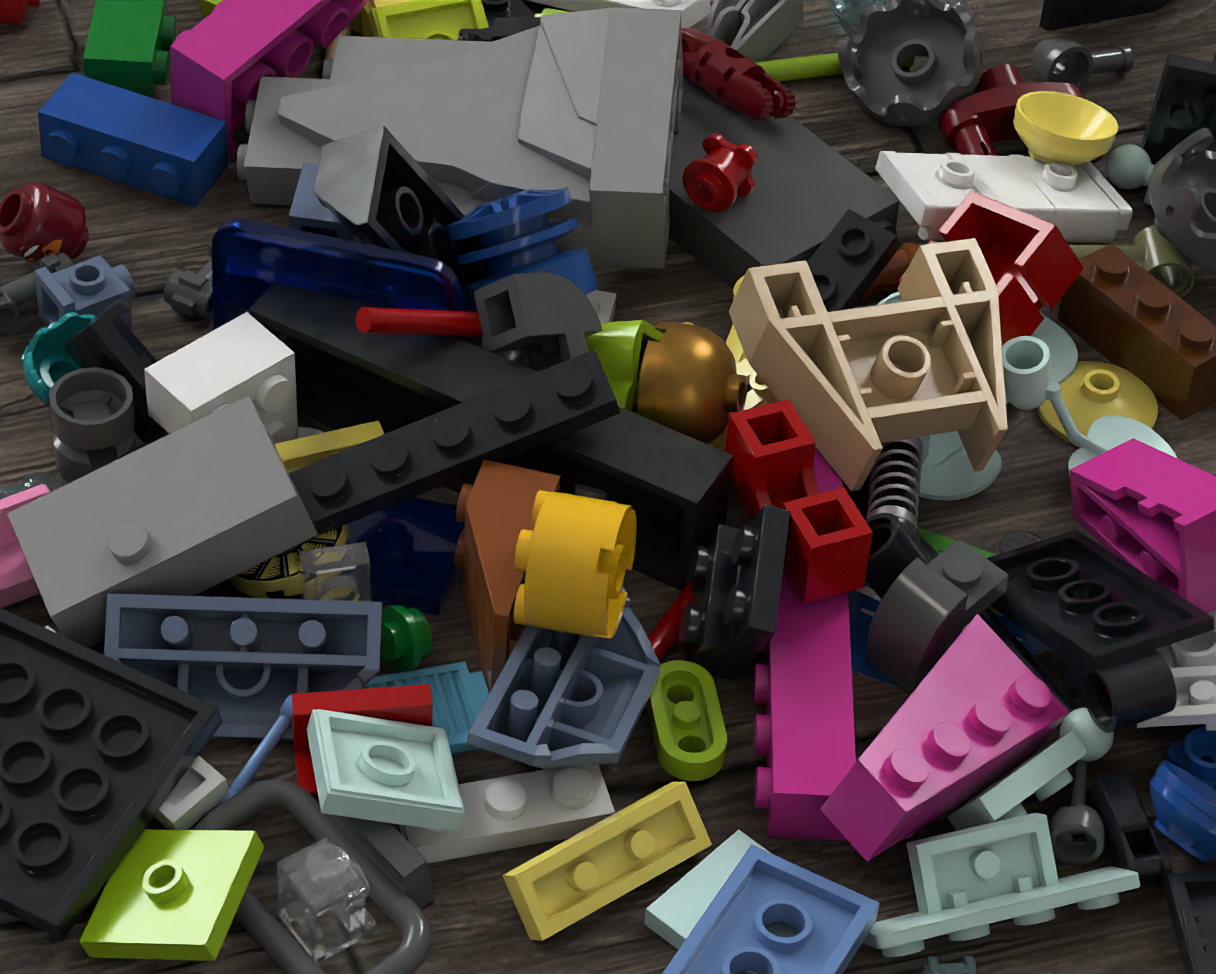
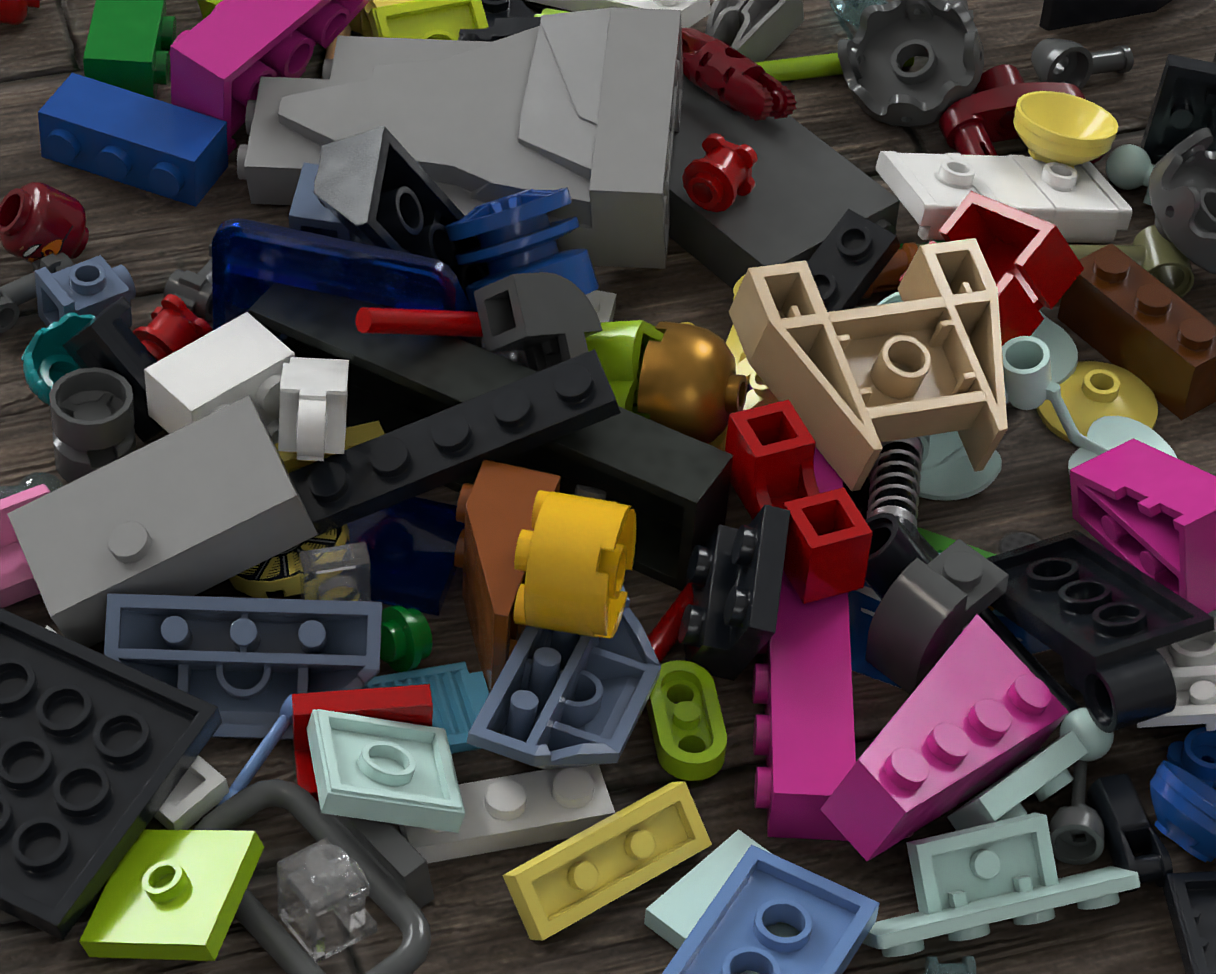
none -> red brick [133,294,213,362]
none -> white piece [278,357,349,461]

